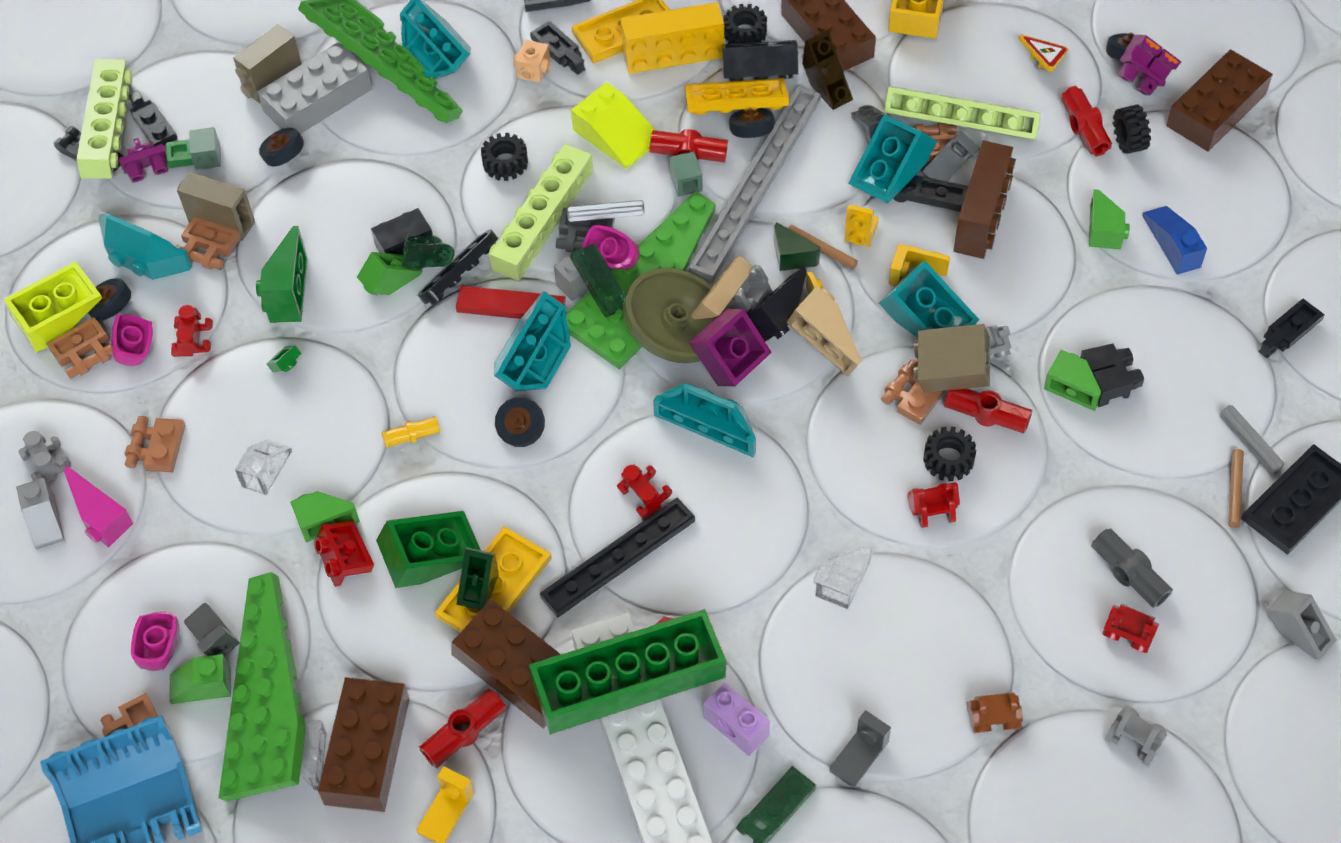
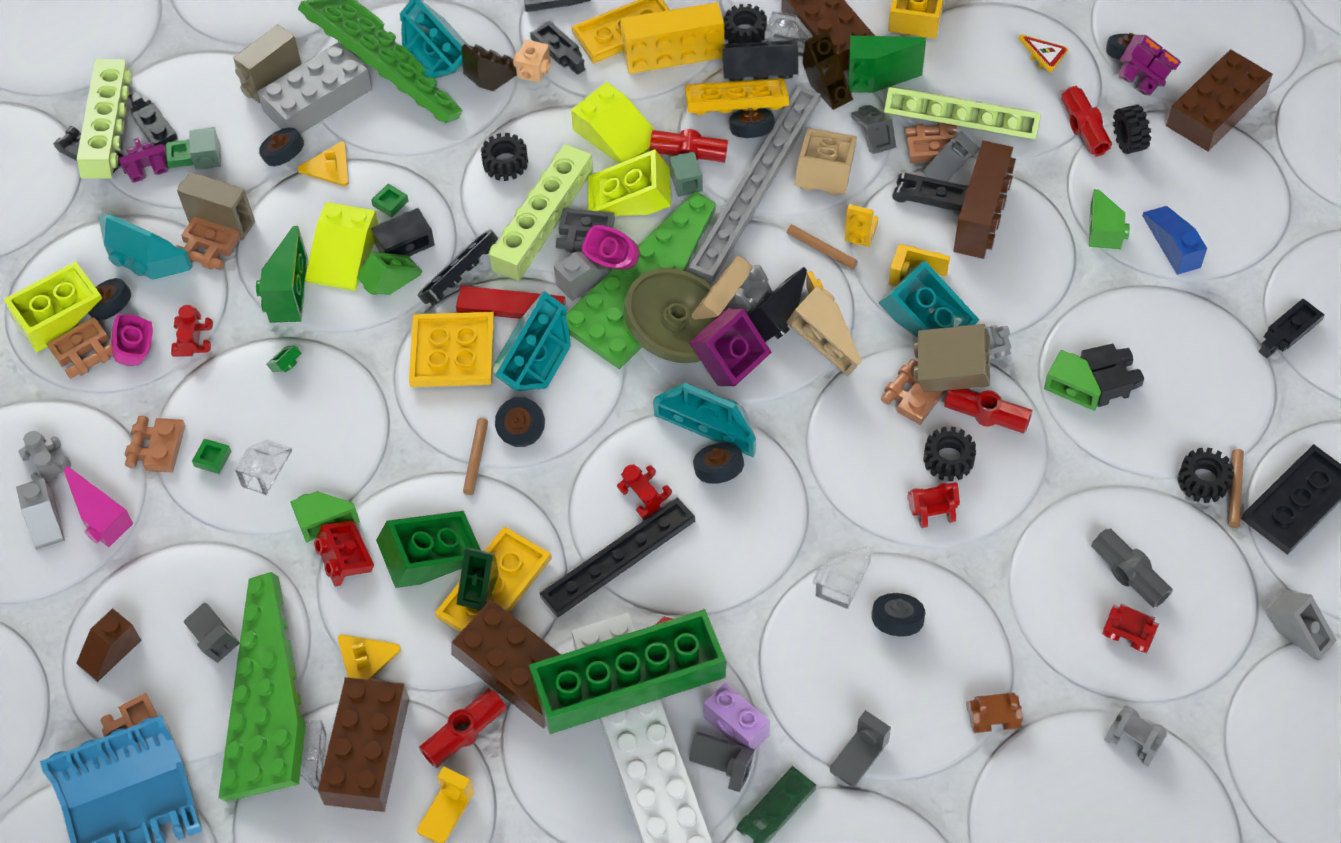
dark pink piece [131,612,179,671] -> none
bright green slope [170,654,231,704] -> none
yellow pin [381,416,440,449] -> none
clear green piece [401,235,454,269] -> none
axle [567,200,644,222] -> none
clear green plate [570,243,626,317] -> none
dark green slope [774,223,820,271] -> none
teal slope [848,114,937,203] -> none
light grey axle [1220,405,1284,474] -> none
none -> reddish brown slope [76,608,142,682]
none -> green plate [192,439,232,474]
none -> yellow piece [297,142,349,186]
none -> neon yellow slope [305,202,379,291]
none -> yellow piece [338,635,401,680]
none -> green plate [371,184,409,218]
none -> yellow plate [409,312,495,387]
none -> dark brown slope [462,43,517,91]
none -> medium nougat bar [463,418,488,495]
none -> neon yellow slope [588,150,671,216]
none -> dark grey bracket [689,732,755,792]
none -> black wheel [693,443,744,484]
none -> clear slope [765,11,813,56]
none -> tan slope [794,128,857,195]
none -> green slope [848,35,926,93]
none -> black wheel [871,593,926,637]
none -> black tyre [1178,447,1234,503]

